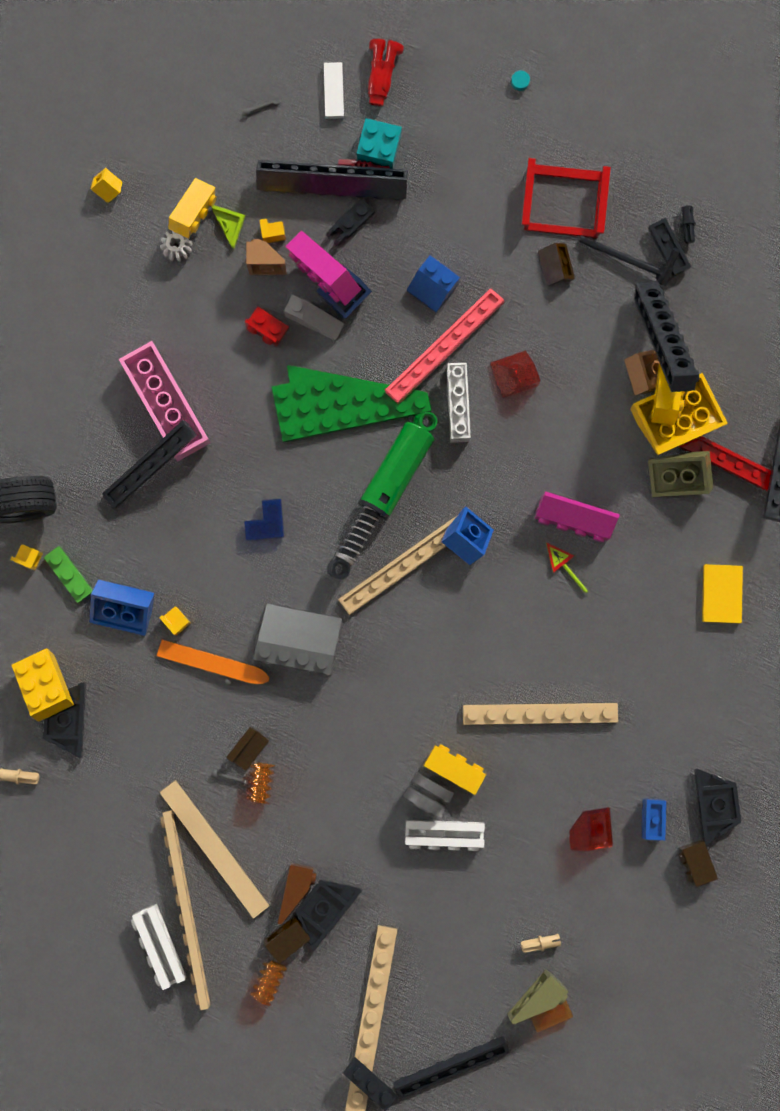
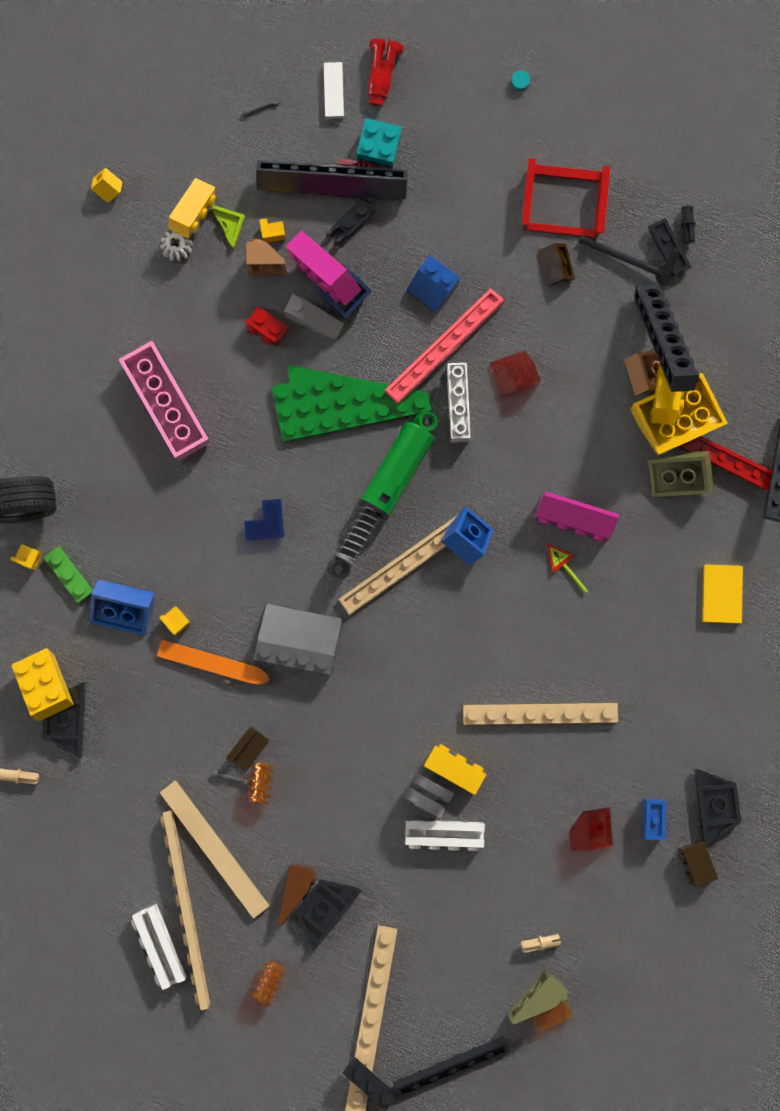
black plate [102,420,197,509] -> none
dark brown panel [264,916,310,963] -> none

